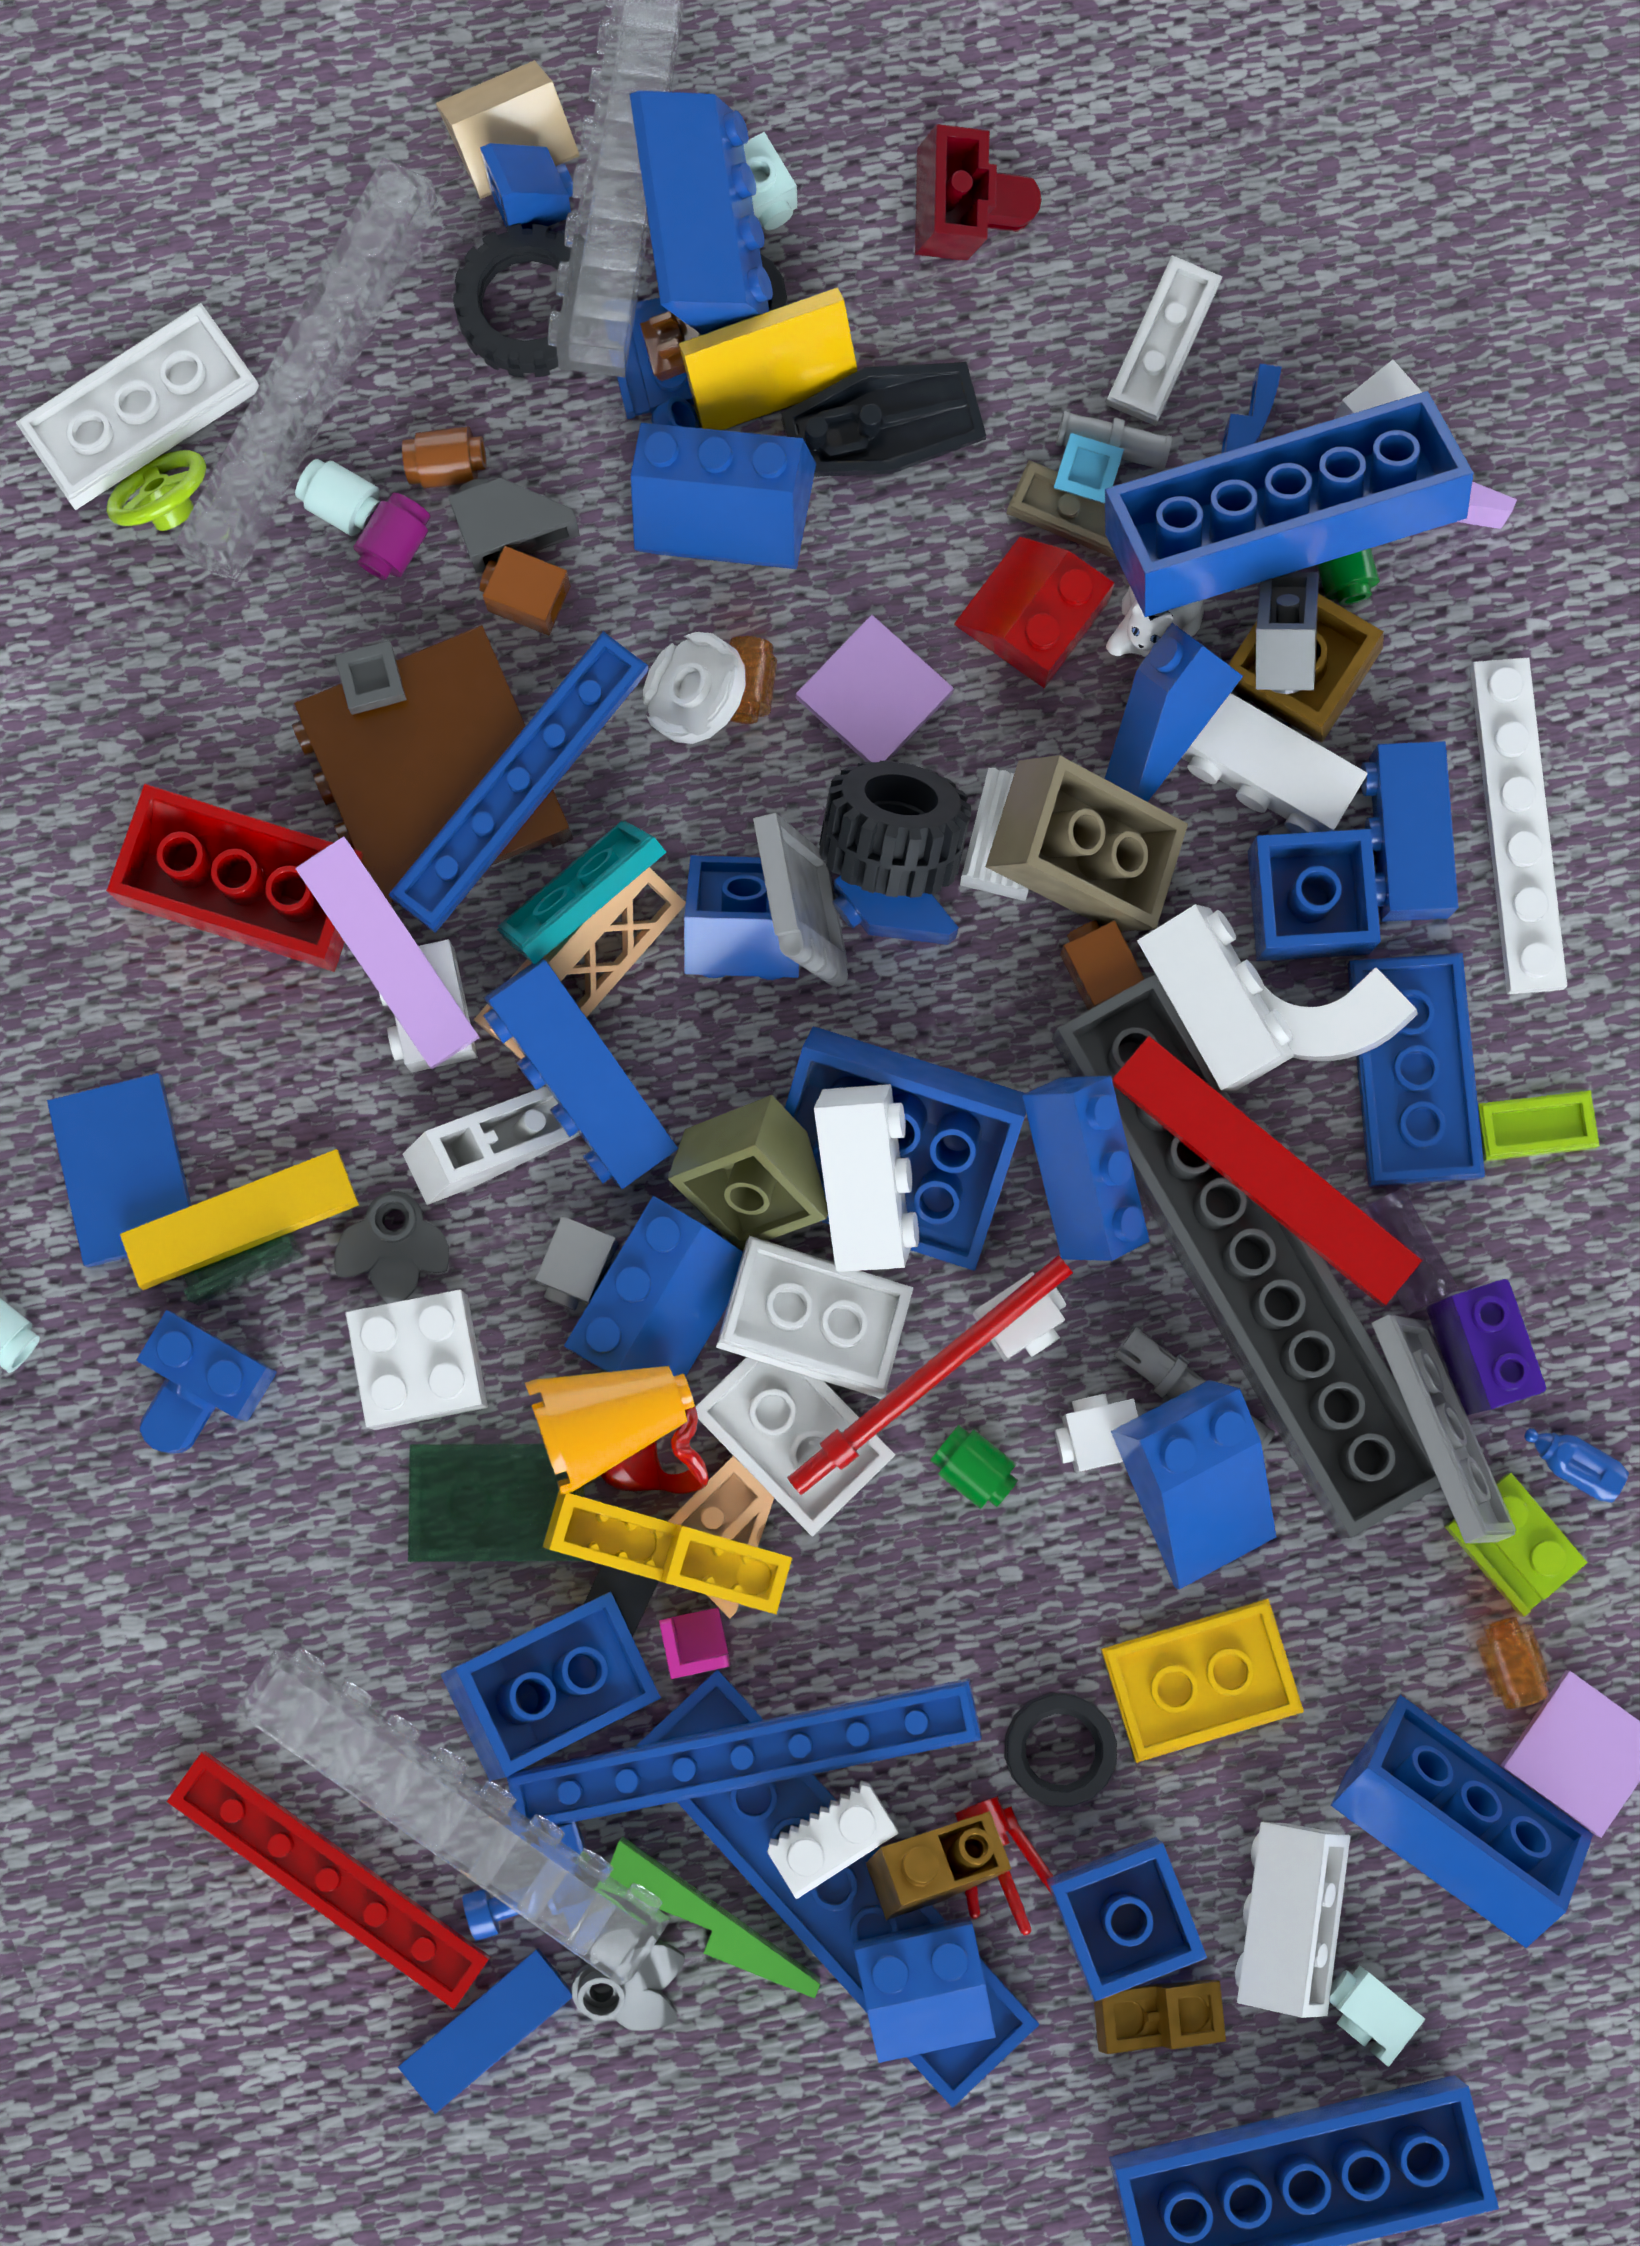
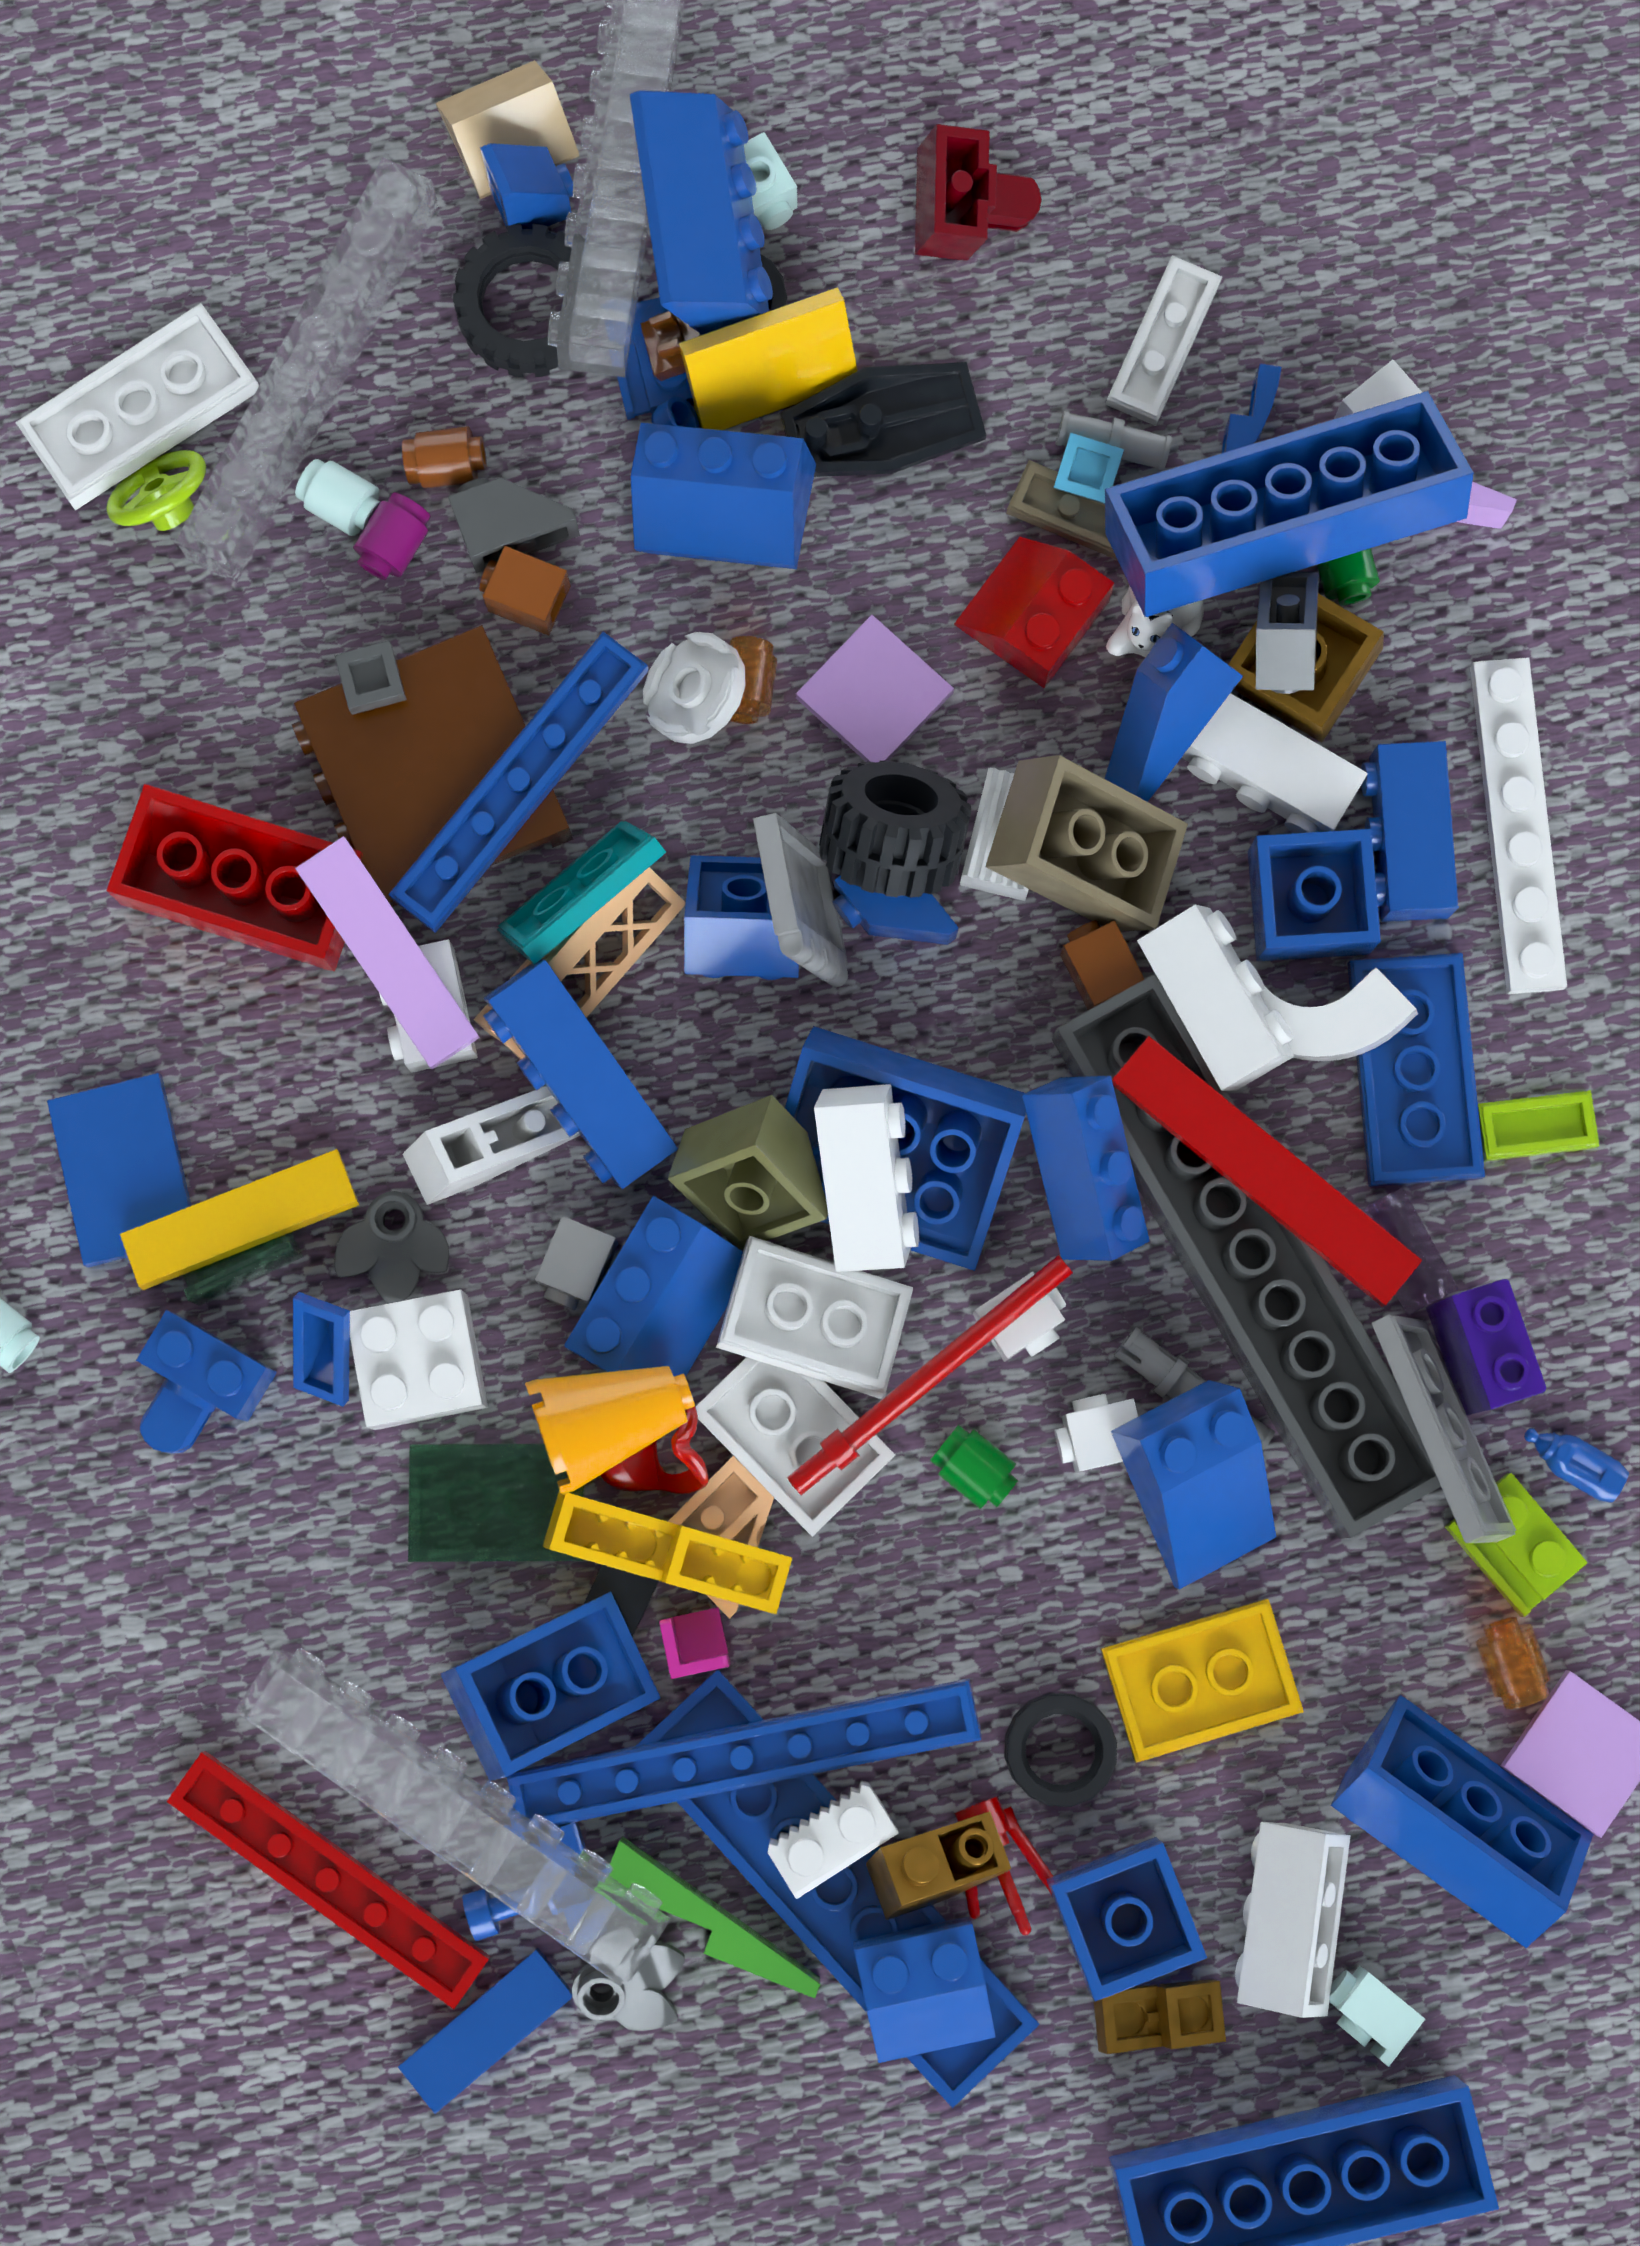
none -> blue slope [293,1292,350,1407]

